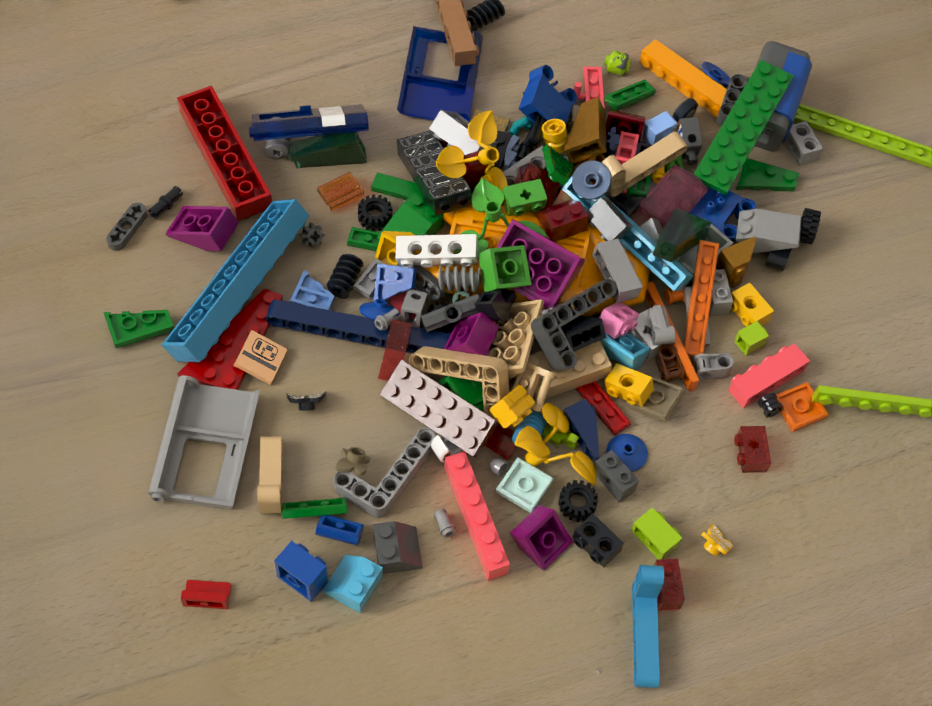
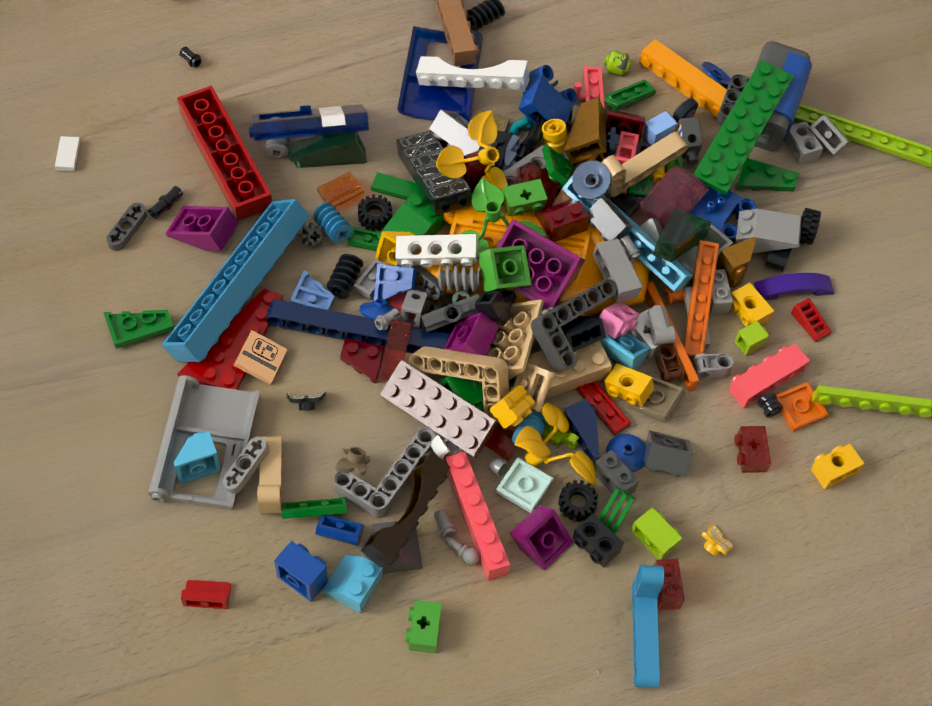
none -> white tile [55,136,81,171]
none -> medium azure slope [174,431,221,485]
none -> black pin [179,46,202,68]
none -> light grey beam [222,437,269,493]
none -> dark azure piece [313,202,353,243]
none -> dark red wing [340,339,384,383]
none -> dark brown arch [361,451,450,568]
none -> bright green brick [405,600,442,653]
none -> white arch [416,56,530,90]
none -> light grey bar [444,536,480,565]
none -> green tile [599,487,636,534]
none -> light grey pin [620,235,641,262]
none -> dark grey slope [644,430,693,477]
none -> dark purple slope [754,273,834,300]
none -> red slope [791,298,832,342]
none -> light grey brick [809,115,851,155]
none -> yellow brick [811,444,864,489]

